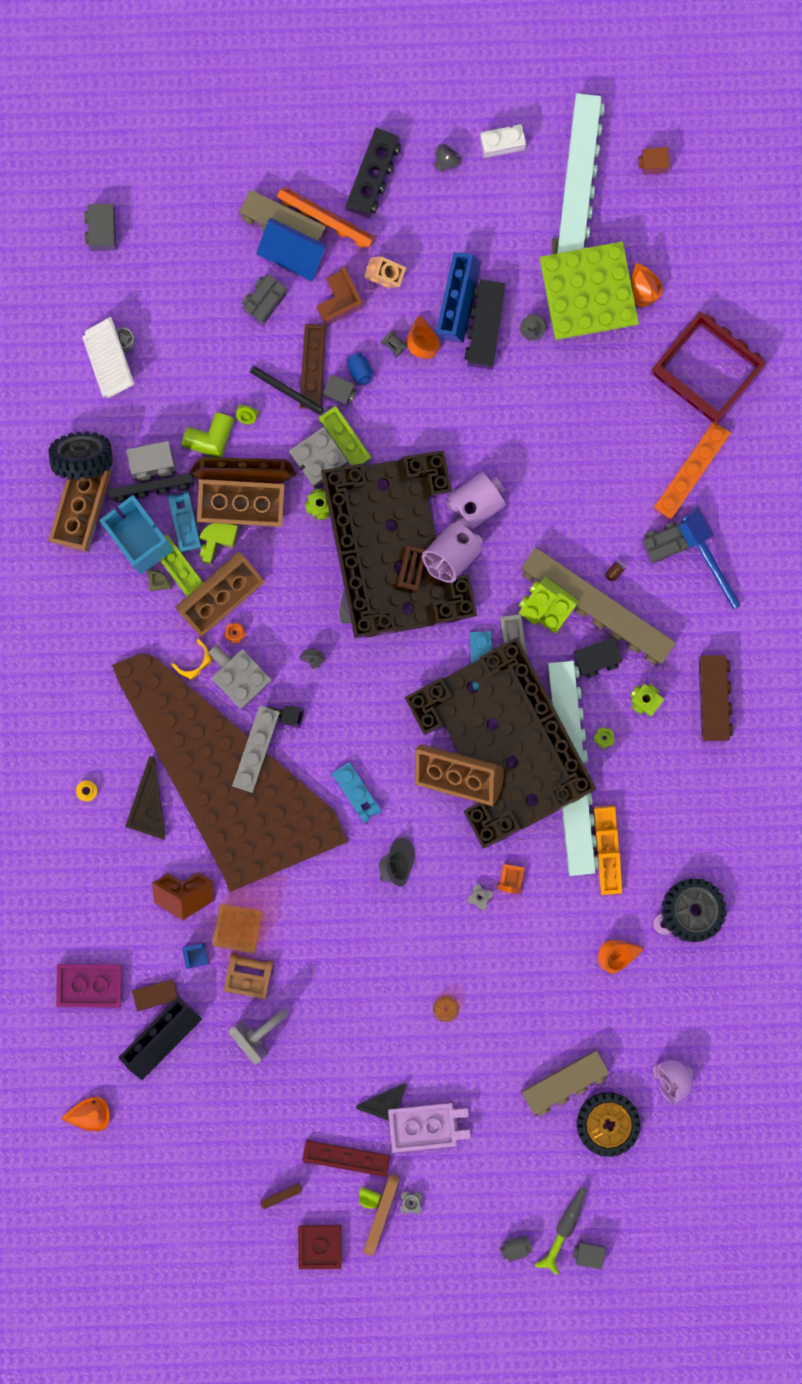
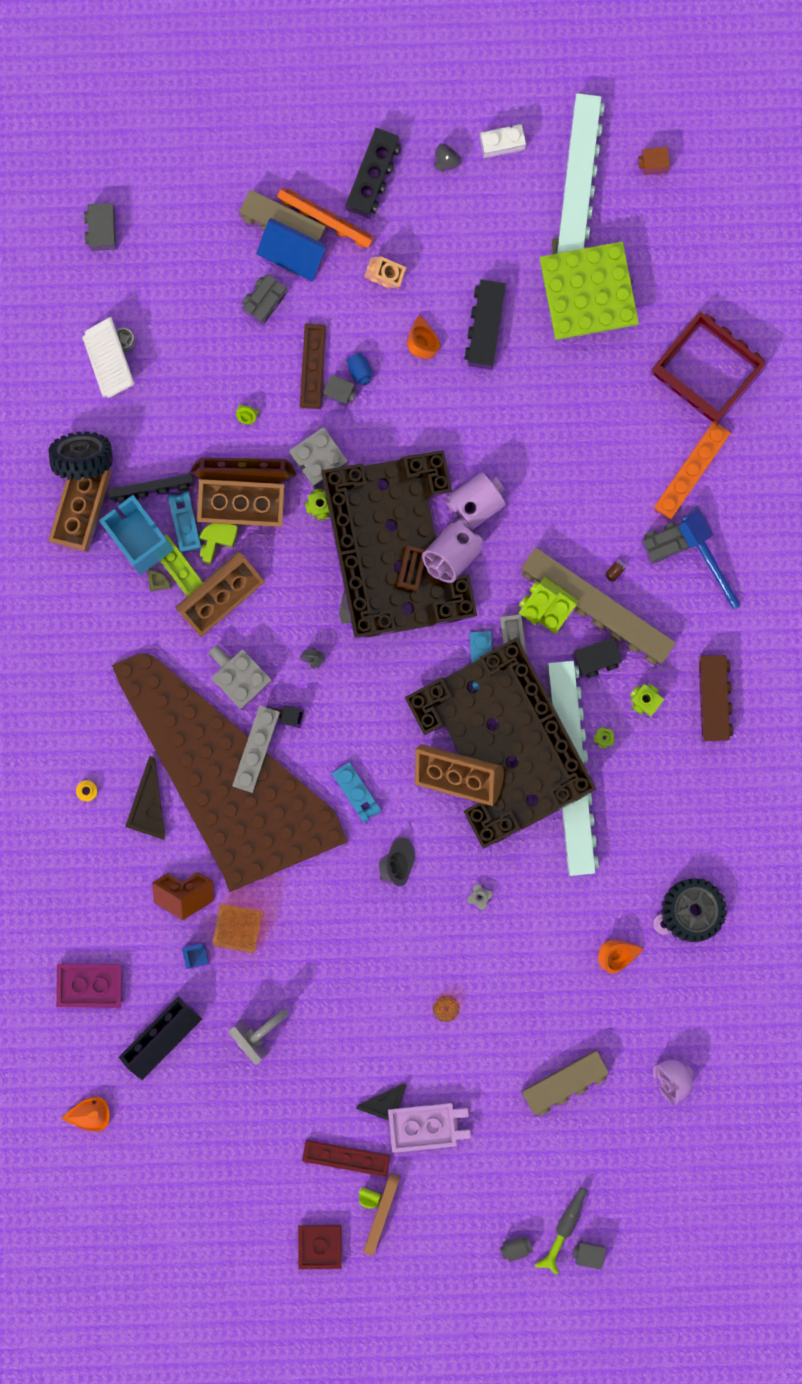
light grey piece [127,441,177,482] -> none
reddish brown tile [132,979,178,1011] -> none
yellow cap [171,638,213,681] -> none
lime brick [181,412,235,458] -> none
medium nougat plate [223,953,273,999] -> none
orange plate [224,623,245,643] -> none
black bar [250,366,324,415] -> none
reddish brown tile [260,1182,303,1209] -> none
dark orange panel [316,266,363,326] -> none
lime plate [318,406,372,465] -> none
dark grey bush [381,330,408,358] -> none
light grey plate [400,1192,422,1214] -> none
blue brick [436,252,481,343] -> none
orange tile [496,864,525,894] -> none
dark grey hat [520,315,546,340] -> none
wheel [577,1092,641,1157] -> none
light orange slope [593,805,622,895] -> none
orange piece [631,263,663,307] -> none

